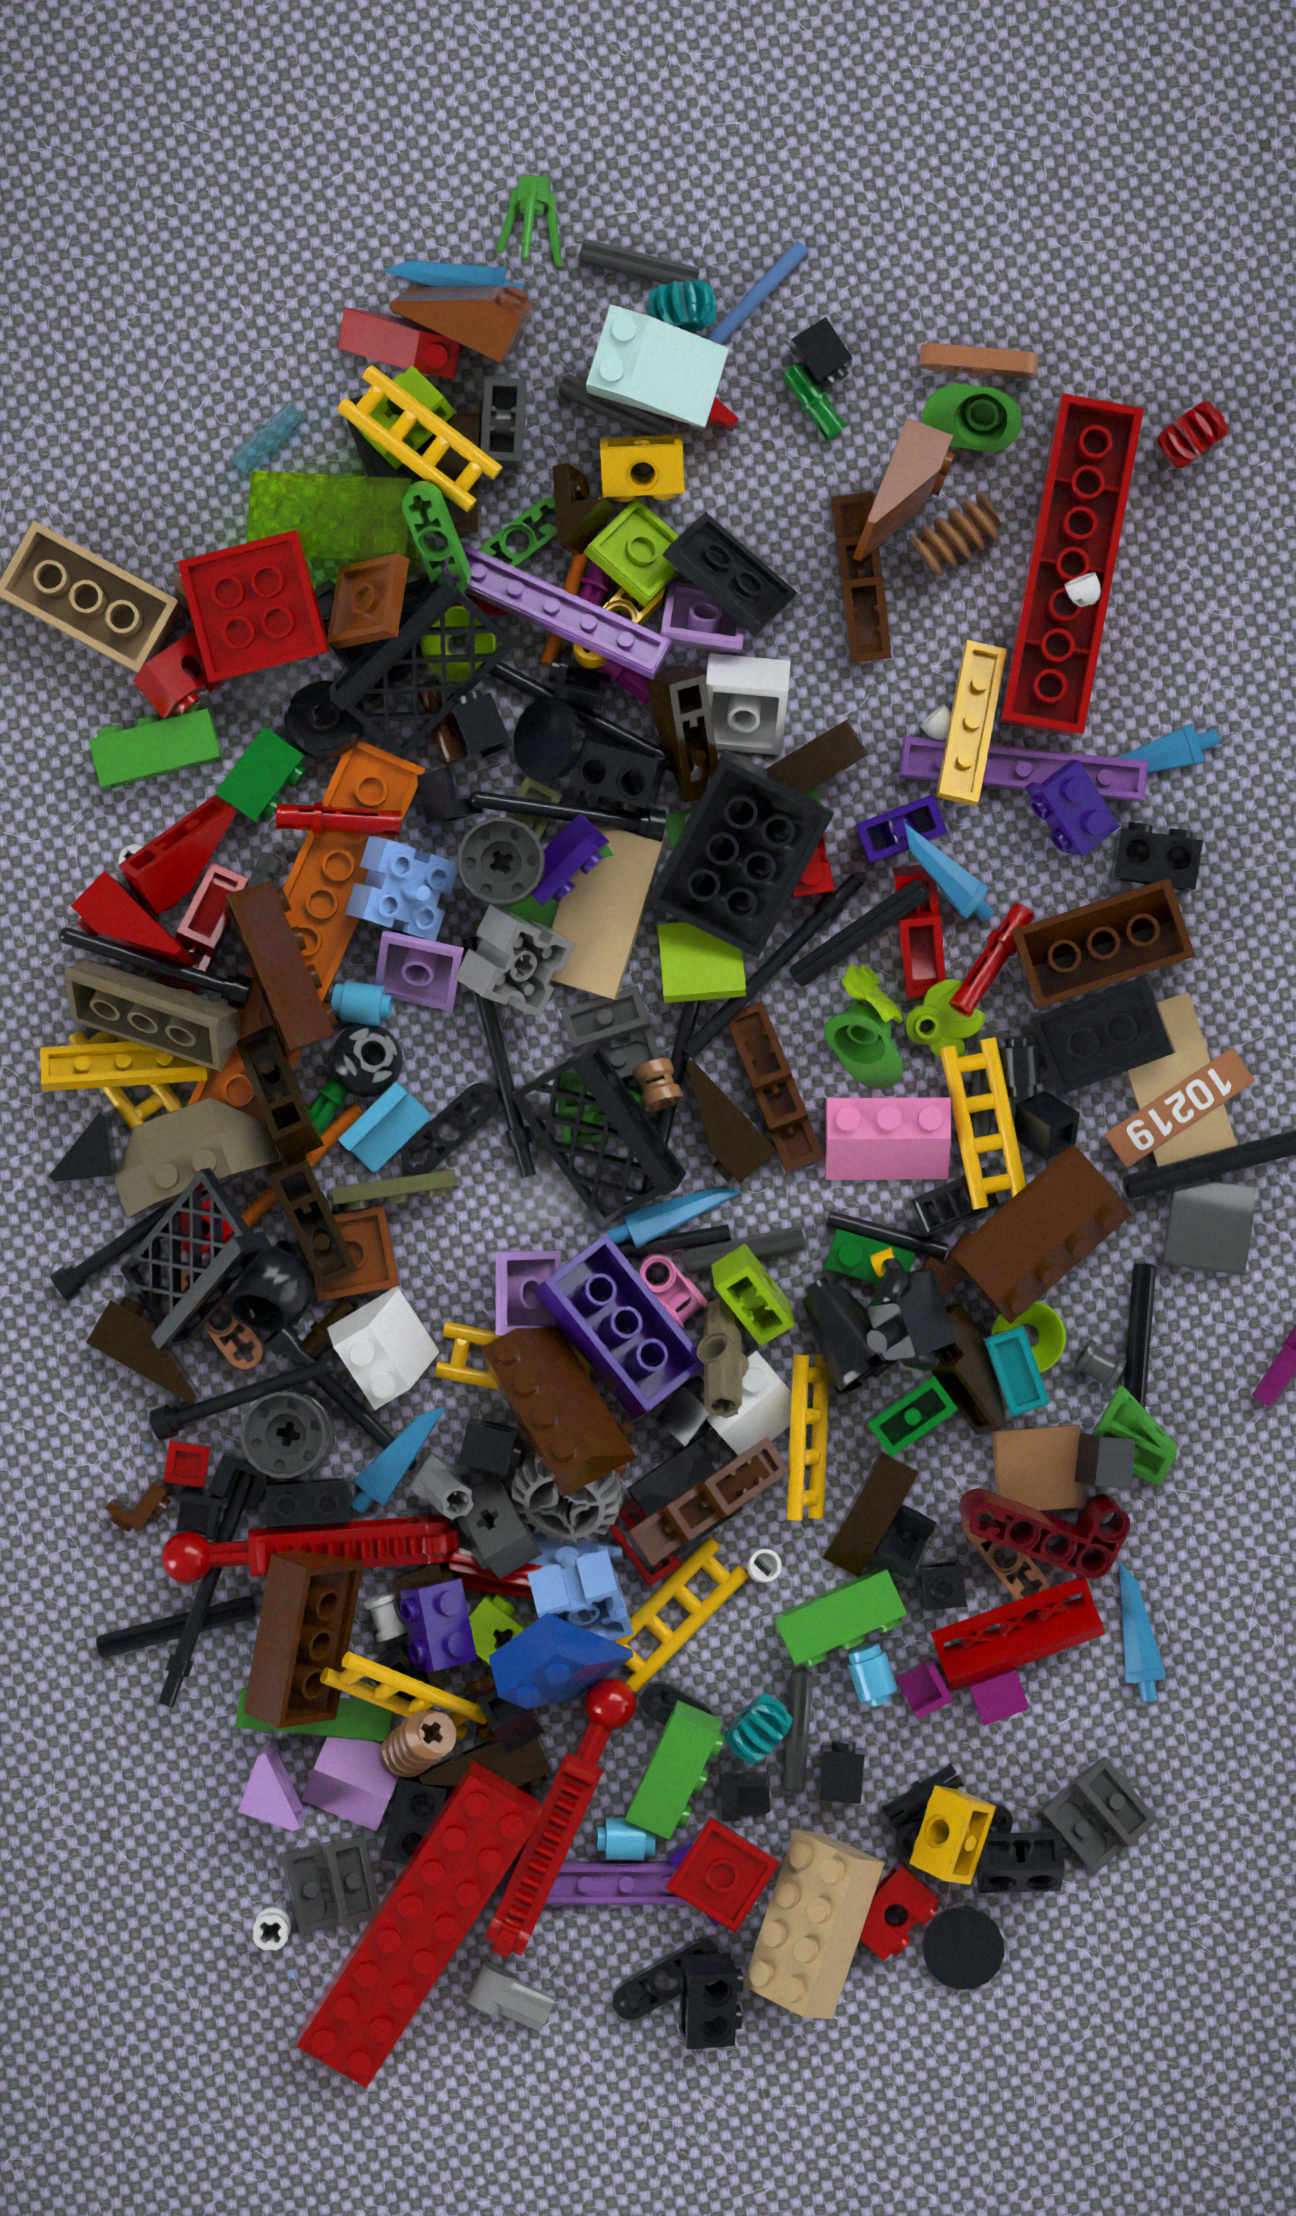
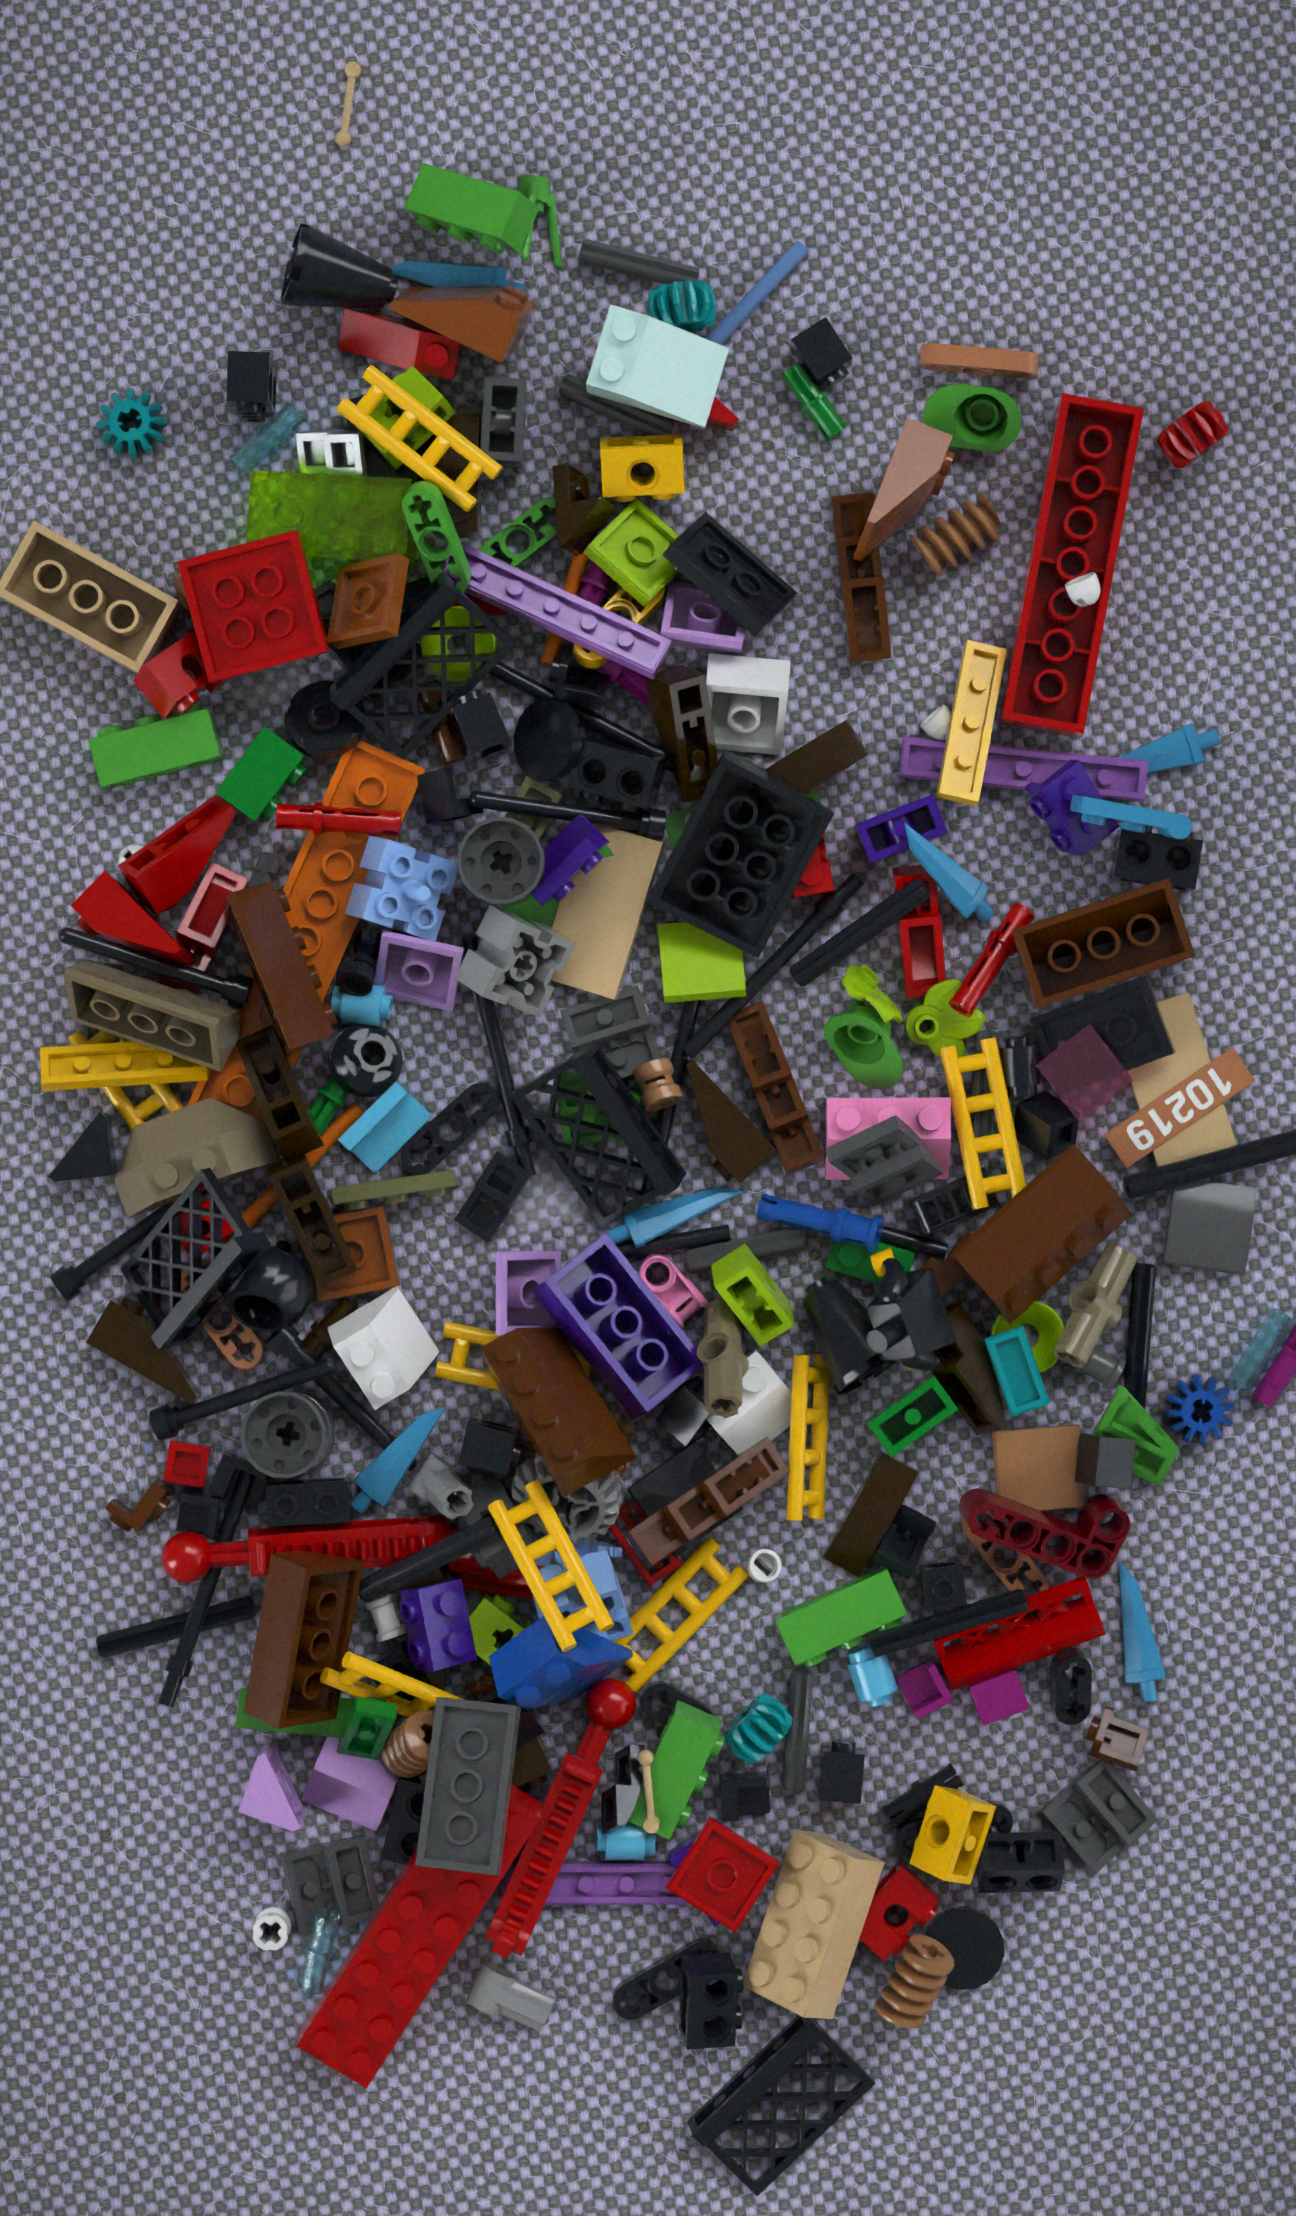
none -> teal gear [96,388,168,460]
none -> black brick [226,351,277,422]
none -> black cone [281,223,398,309]
none -> slope [295,430,367,476]
none -> clear light blue pin [299,1908,341,1994]
none -> tan hinge [335,61,361,147]
none -> black piece [336,930,381,996]
none -> green plate [337,1697,397,1760]
none -> black axle [358,1516,501,1603]
none -> bright green brick [404,163,539,254]
none -> dark grey plate [415,1697,521,1876]
none -> black slope [454,1151,532,1243]
none -> yellow bar [488,1480,615,1652]
none -> black slope [601,1744,645,1834]
none -> tan hinge [637,1750,660,1834]
none -> black fence [687,2015,876,2196]
none -> blue pin [757,1193,884,1253]
none -> dark grey slope [826,1115,943,1206]
none -> black axle [869,1589,1029,1657]
none -> medium nougat piece [874,1934,955,2028]
none -> clear pink piece [1035,1024,1134,1123]
none -> black beam [1050,1647,1092,1725]
none -> dark tan piece [1053,1244,1138,1368]
none -> dark azure plate [1069,794,1192,839]
none -> bracket [1086,1706,1150,1772]
none -> blue gear [1164,1374,1235,1445]
none -> clear light blue pin [1229,1306,1294,1389]

